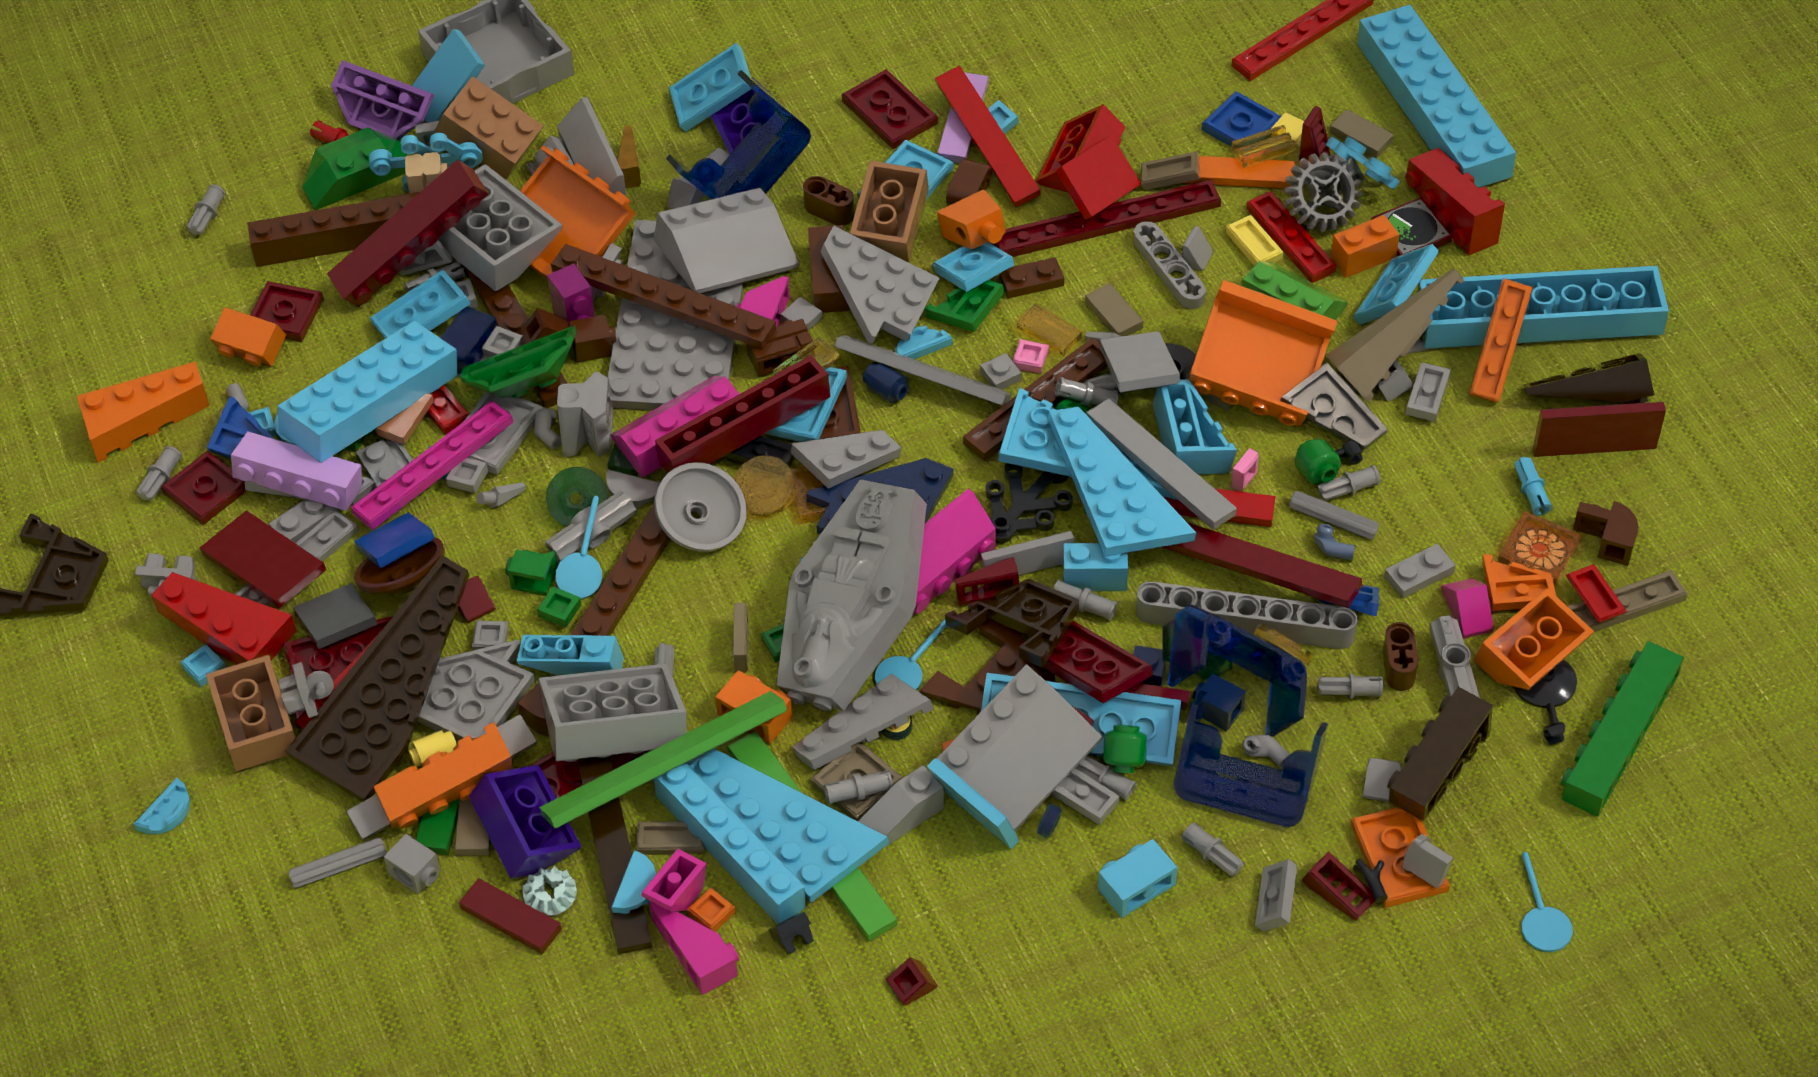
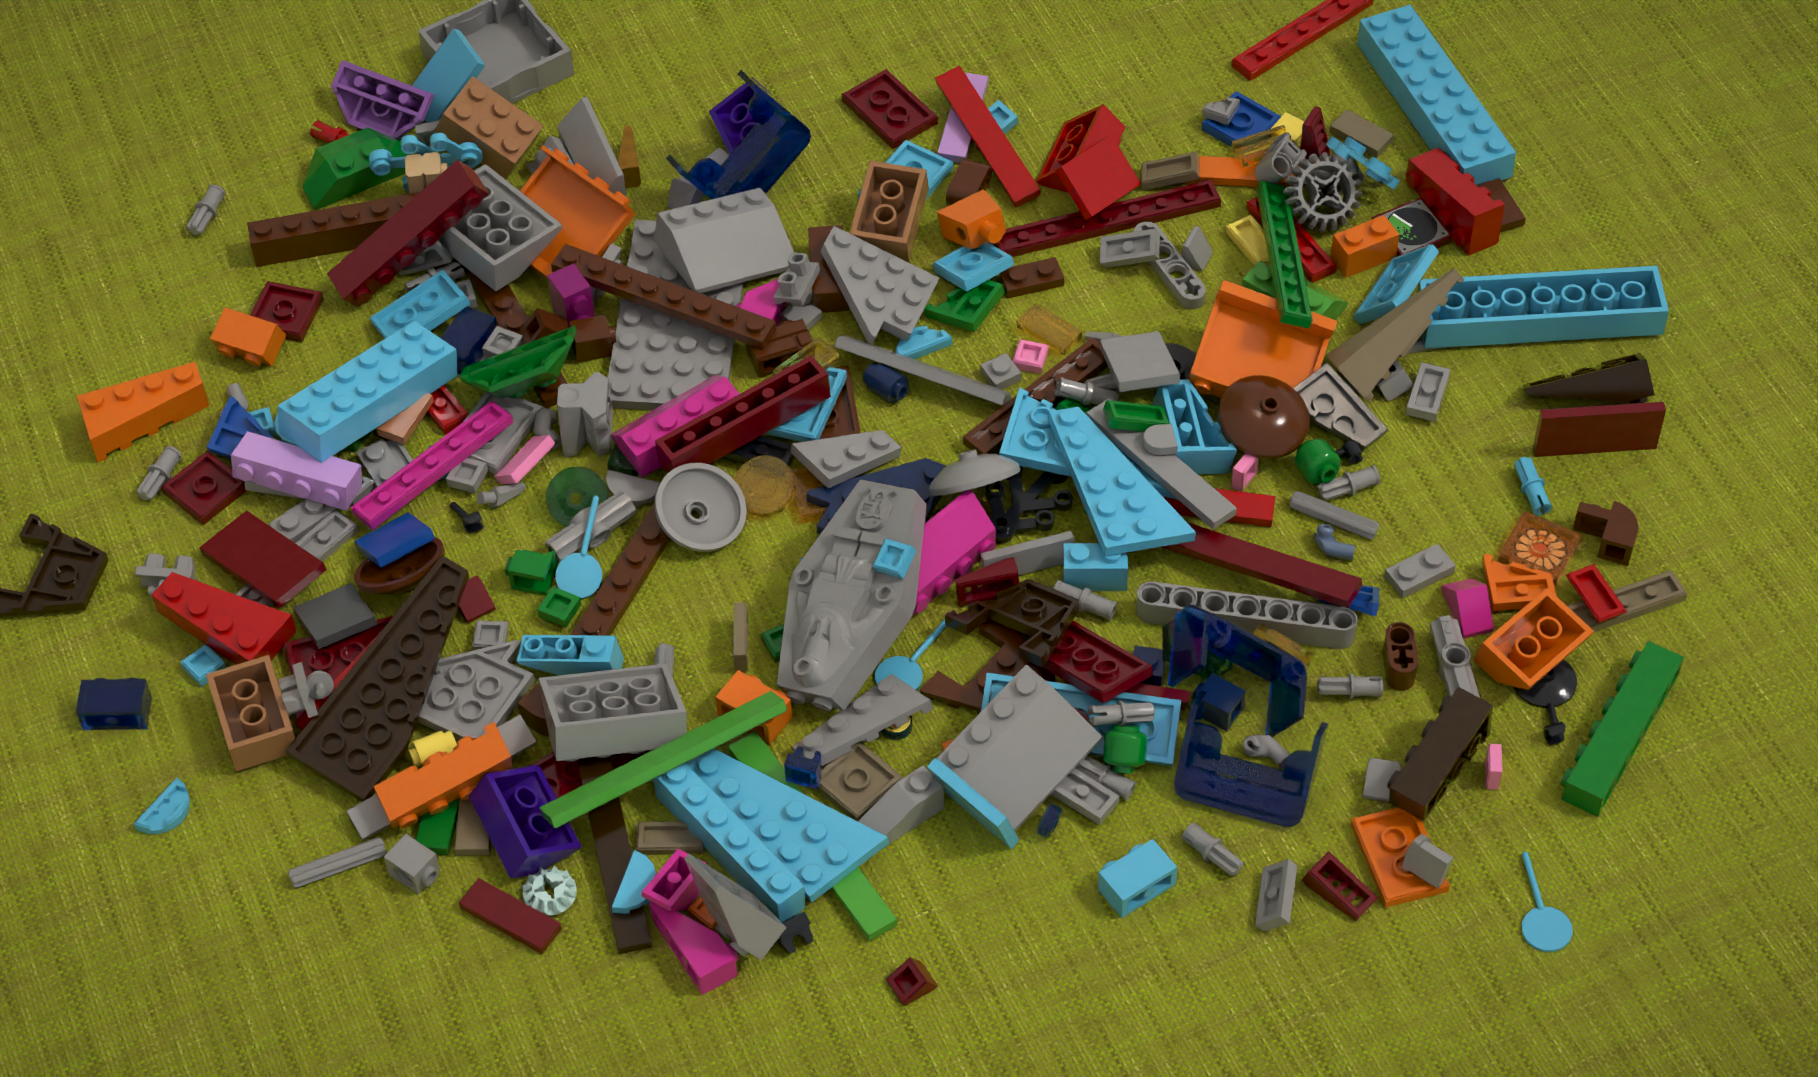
medium azure tile [669,43,754,132] -> none
reddish brown beam [803,176,854,226] -> none
light grey pin [824,769,893,805] -> none
dark tan tile [1085,283,1143,336] -> none
black bar [1353,858,1388,903] -> none
orange tile [1468,278,1533,403] -> none
none -> clear blue brick [76,678,152,730]
none -> black hand [449,502,484,533]
none -> bright pink tile [494,435,555,485]
none -> light grey slope [684,853,786,960]
none -> light grey hips [773,253,820,306]
none -> clear blue tile [784,746,822,789]
none -> medium azure tile [872,538,916,579]
none -> light grey dish [928,449,1020,496]
none -> light grey axle [1088,701,1155,726]
none -> light grey plate [1100,228,1160,268]
none -> green tile [1103,400,1170,432]
none -> light grey tile [1143,424,1178,455]
none -> light grey tile [1202,98,1240,125]
none -> reddish brown dish [1218,375,1310,459]
none -> light grey piece [1255,132,1307,184]
none -> green tile [1256,181,1313,329]
none -> reddish brown tile [1476,178,1526,232]
none -> bright pink tile [1484,744,1502,790]

